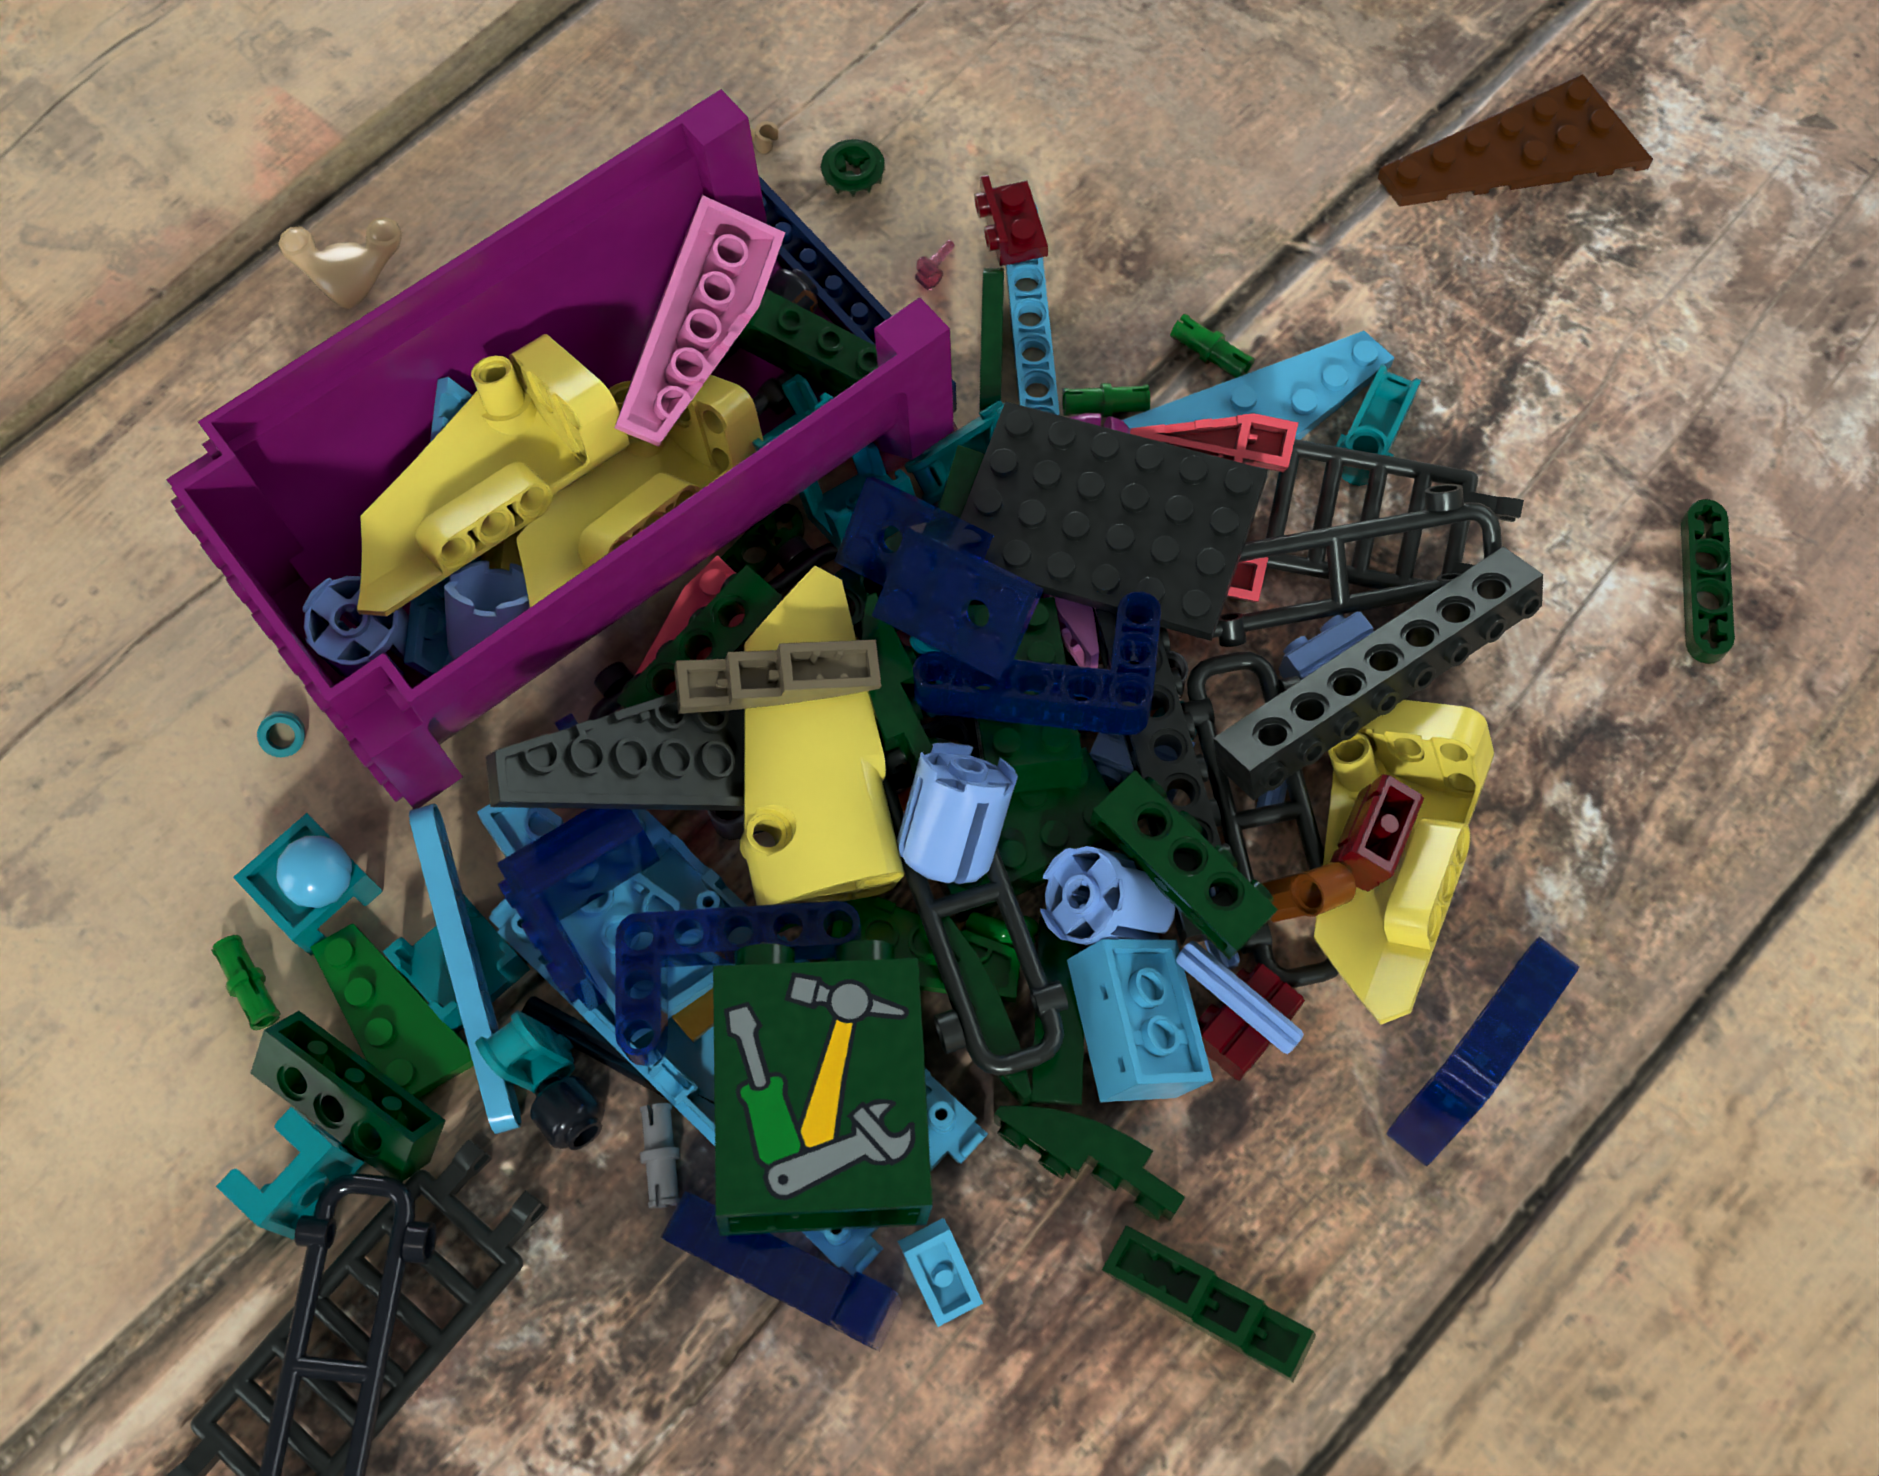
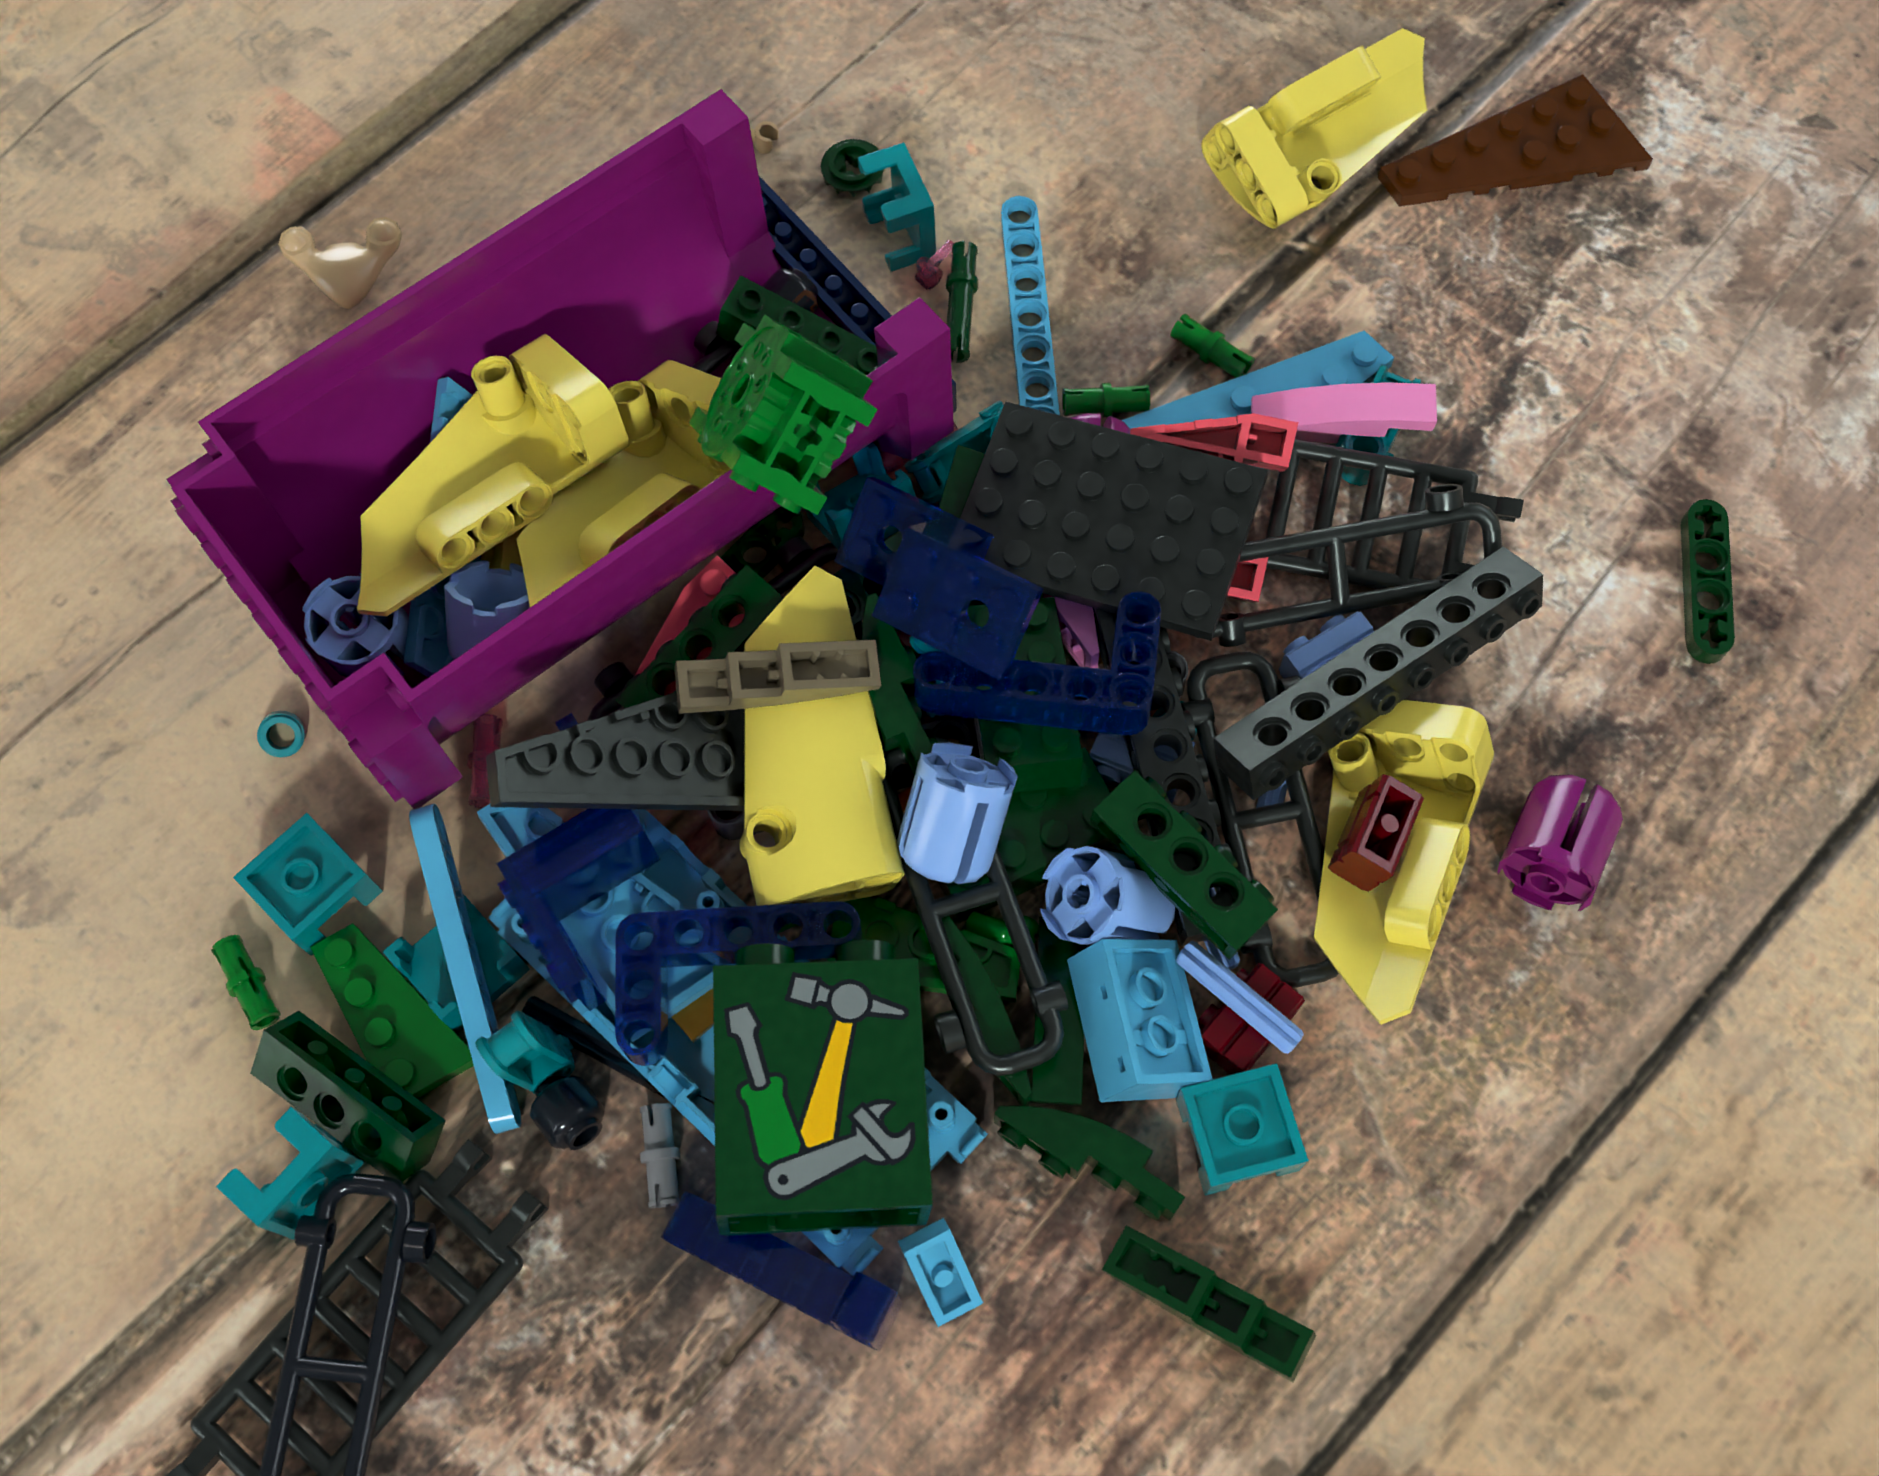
medium azure hair [276,836,352,908] -> none
bright pink wedge [614,195,785,447] -> none
dark red bracket [974,175,1048,266] -> none
dark green beam [980,268,1004,412] -> none
dark orange piece [1261,862,1356,923] -> none
clear blue beam [1385,936,1580,1167] -> none
none -> clear pink pin [467,714,503,809]
none -> green piece [689,314,878,515]
none -> teal panel [858,142,936,272]
none -> dark green pin [946,241,978,363]
none -> teal panel [1176,1063,1309,1196]
none -> light yellow panel [1201,28,1427,229]
none -> bright pink slope [1251,382,1437,444]
none -> magenta cylinder [1497,774,1623,911]

